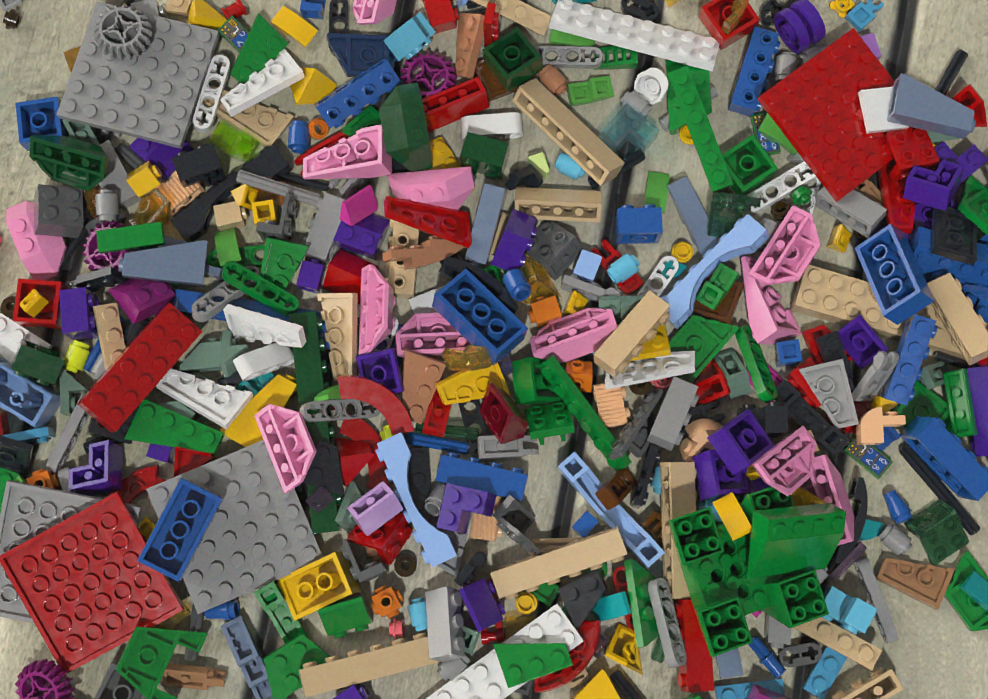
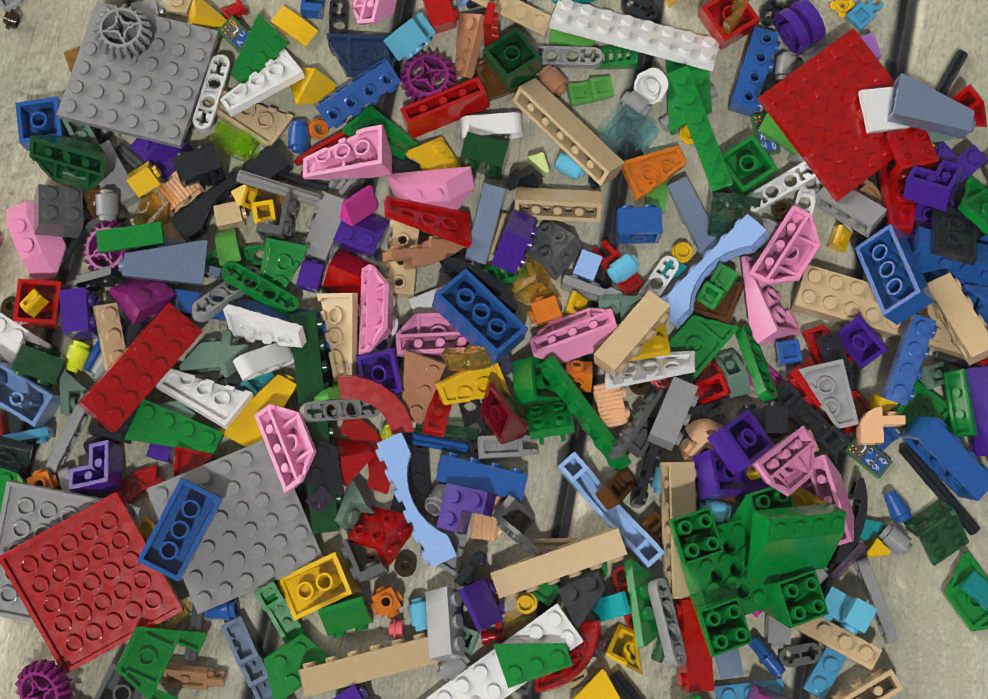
lavender brick [347,481,403,536] -> none
dark green wedge [379,83,432,172] -> none
blue brick [503,269,531,301] -> none
blue slope [572,511,598,538] -> none
yellow slope [712,492,752,541] -> none
green plate [791,186,812,206] -> none
light grey hinge [852,351,899,401] -> none
medium nougat wing [875,558,955,610] -> none
none -> orange wing [621,145,687,202]
none -> yellow slope [862,538,890,557]

